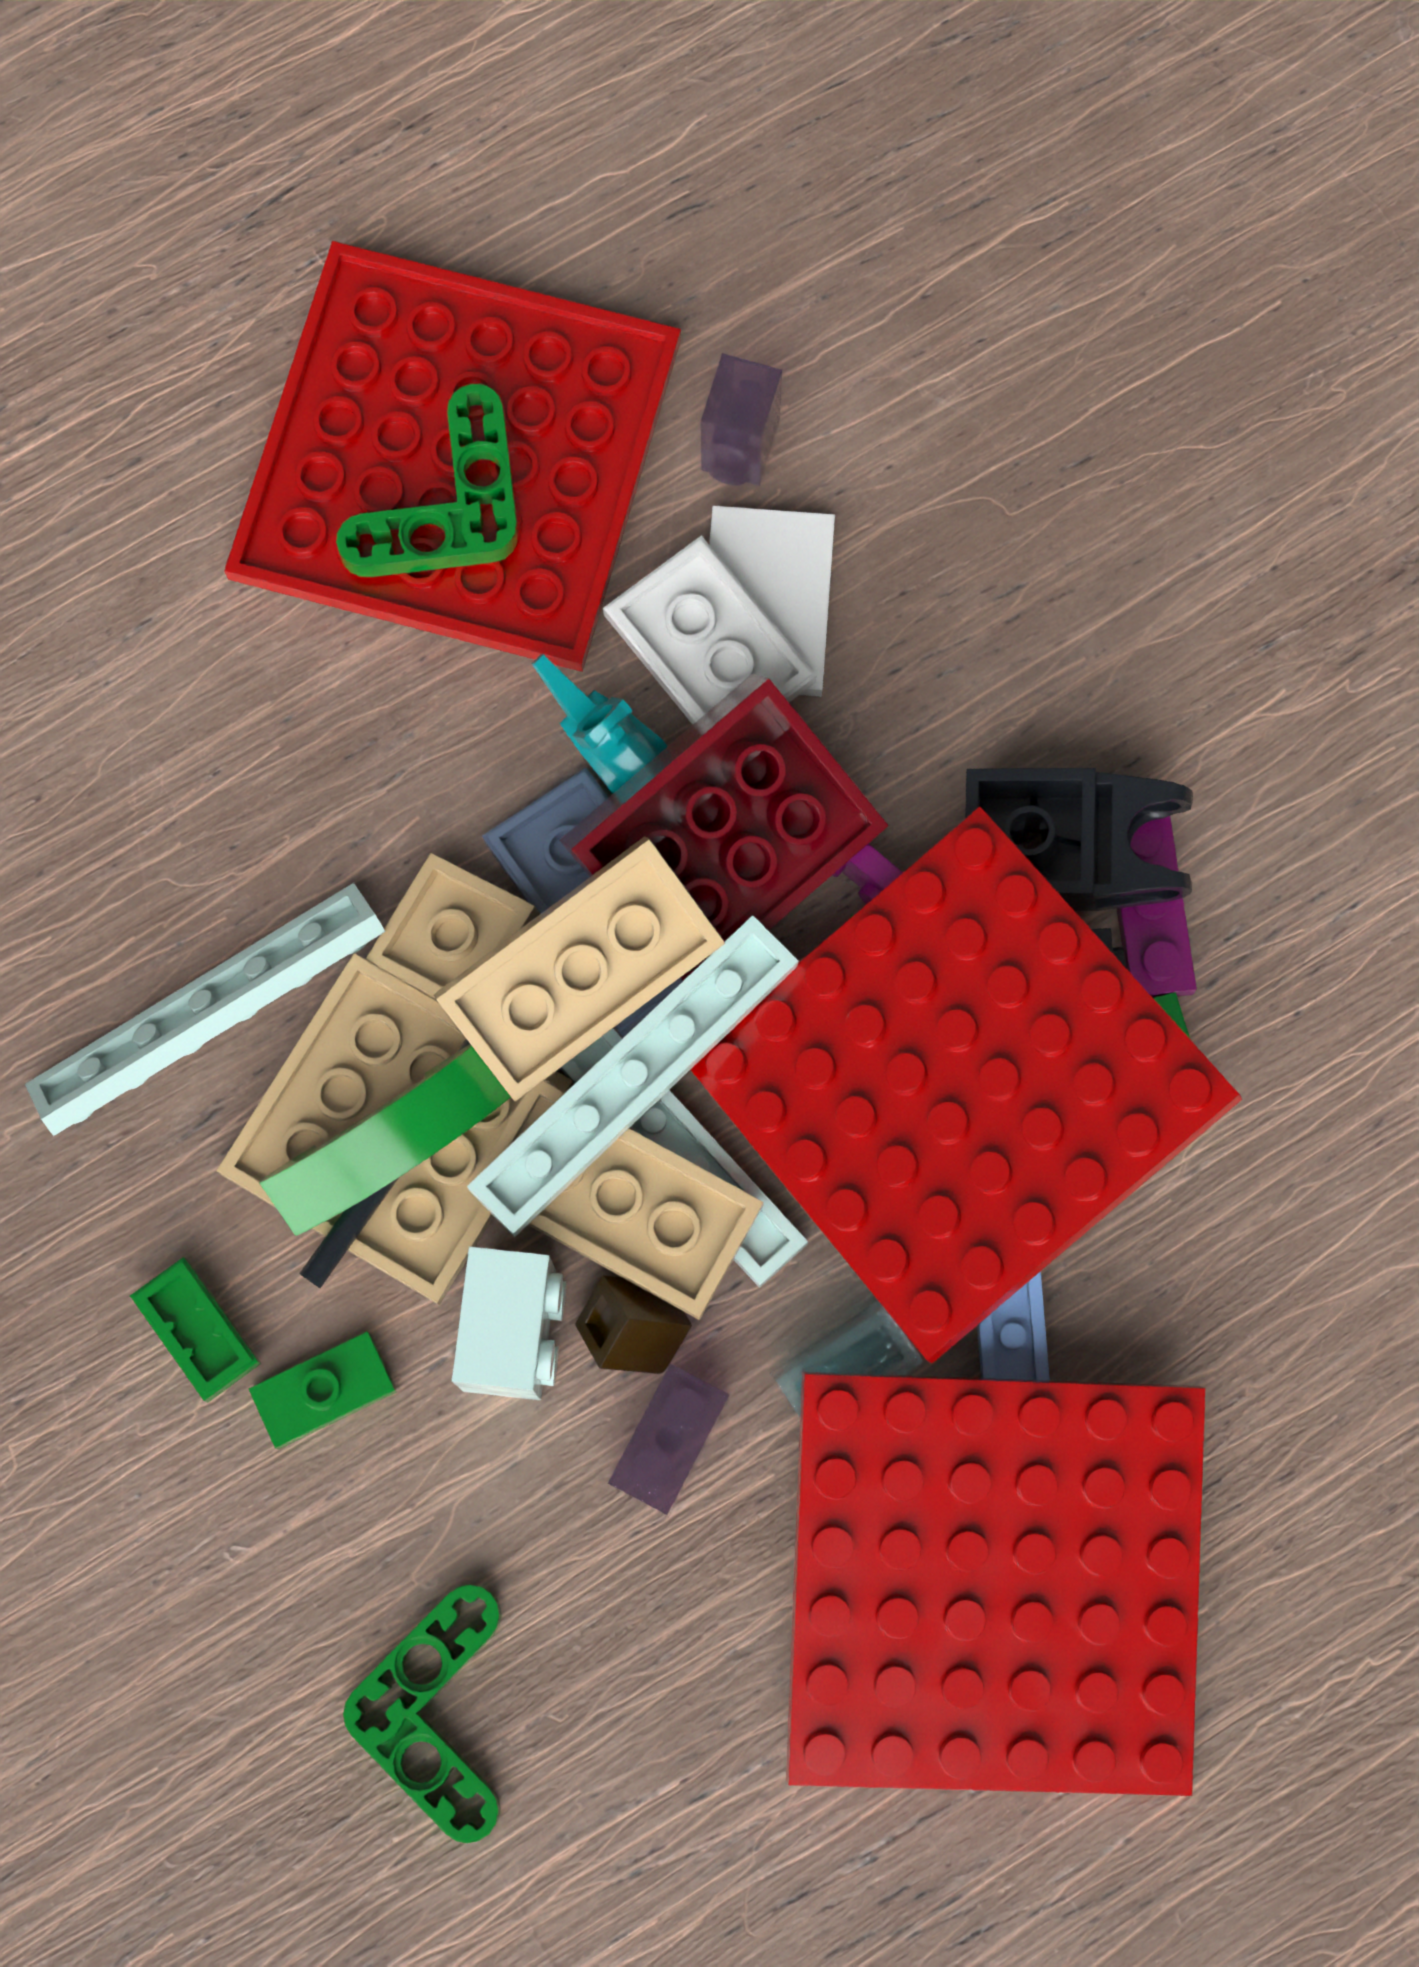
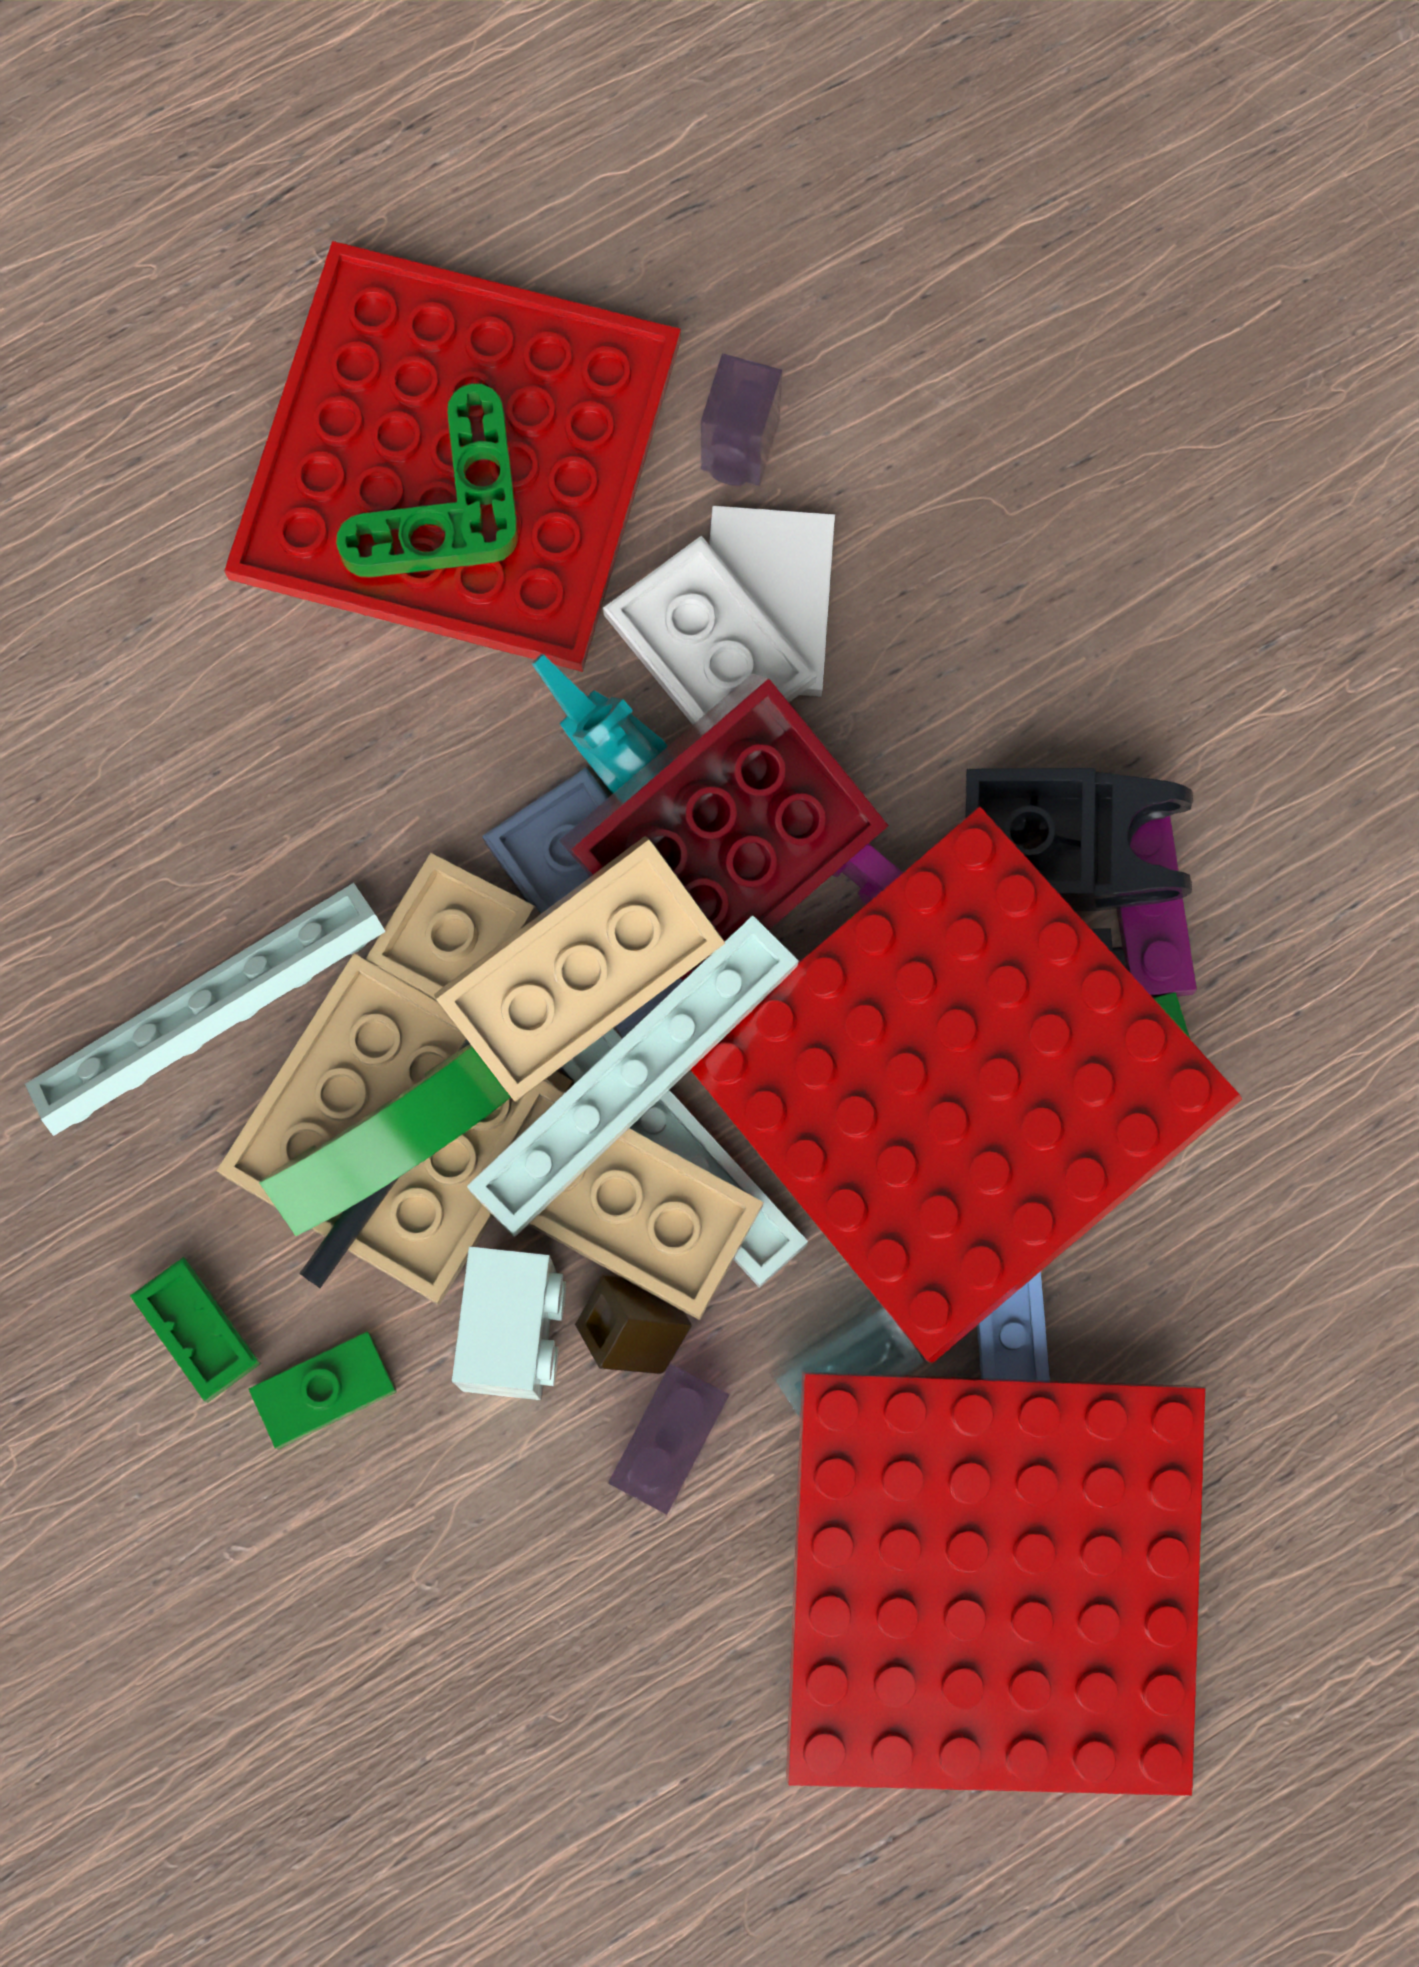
green beam [343,1585,502,1844] -> none

